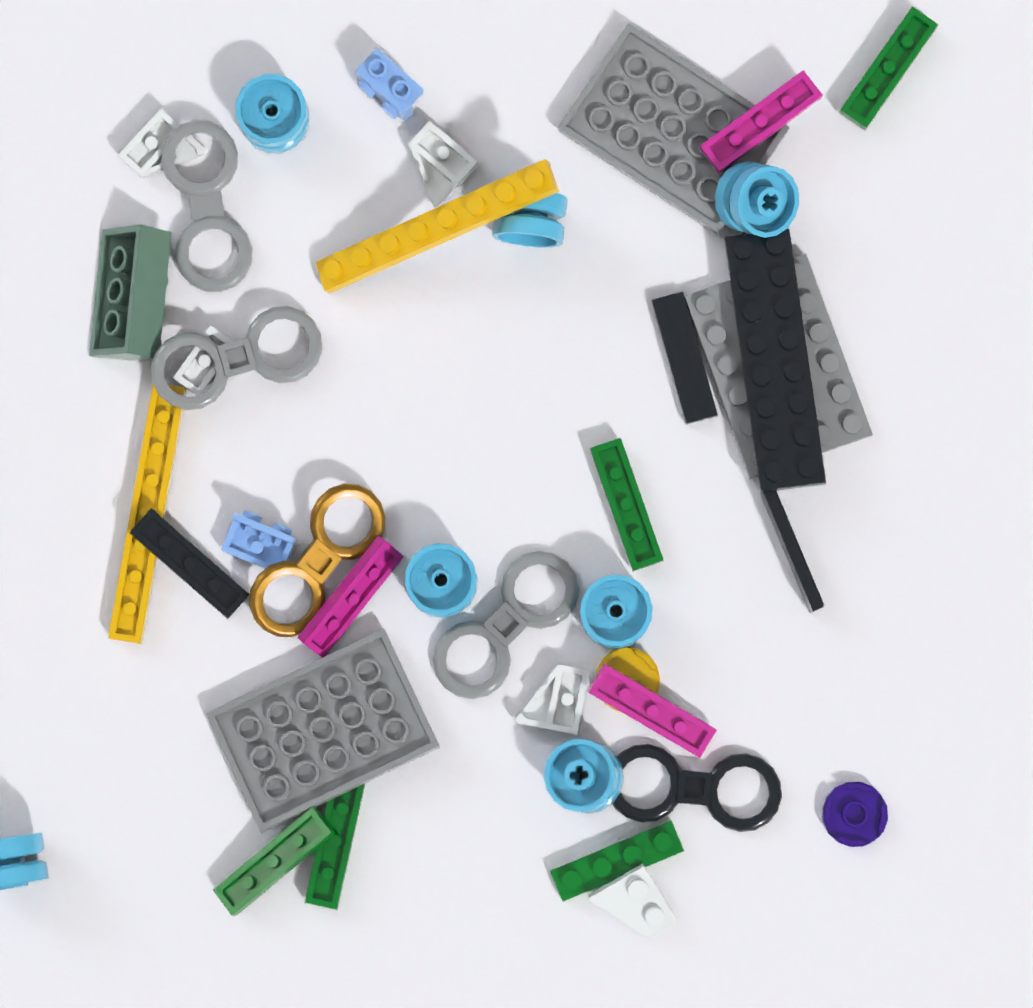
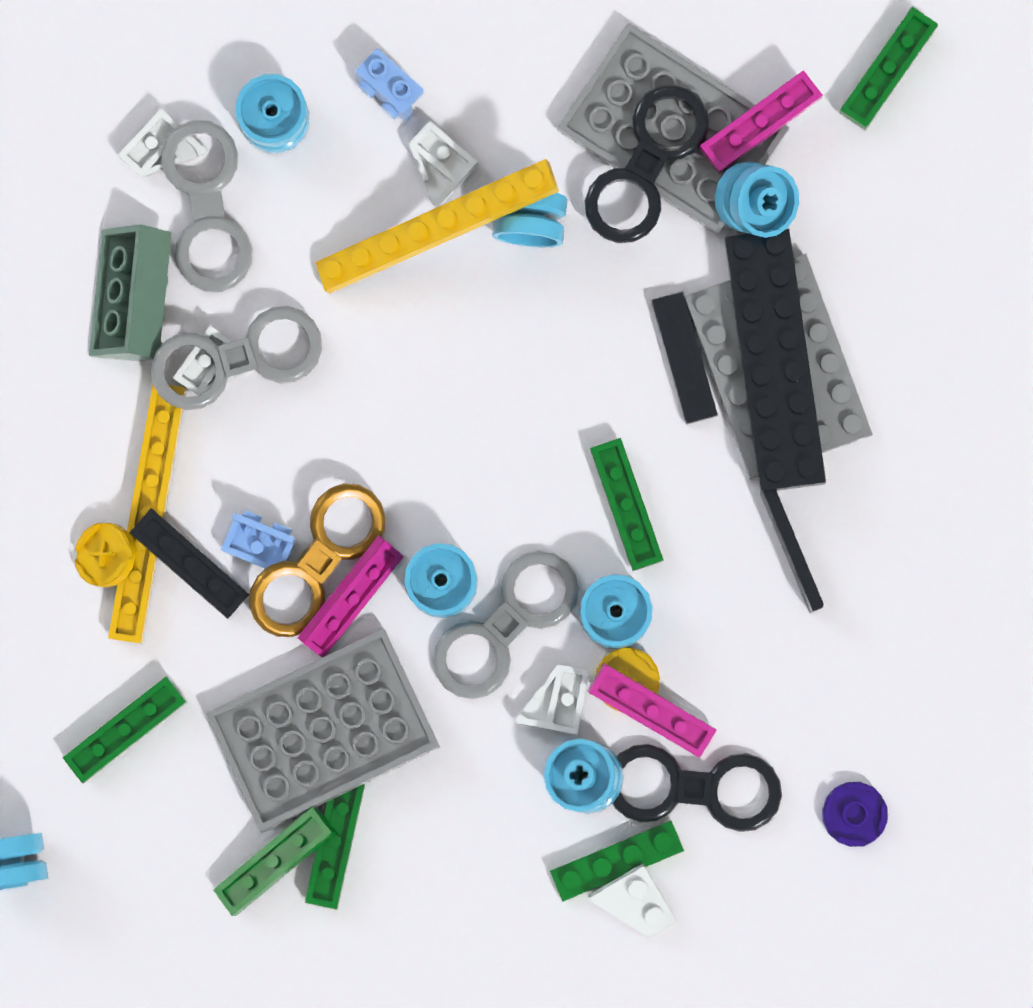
none -> green plate [62,676,187,784]
none -> yellow tile [74,523,136,588]
none -> black bar [585,85,709,243]

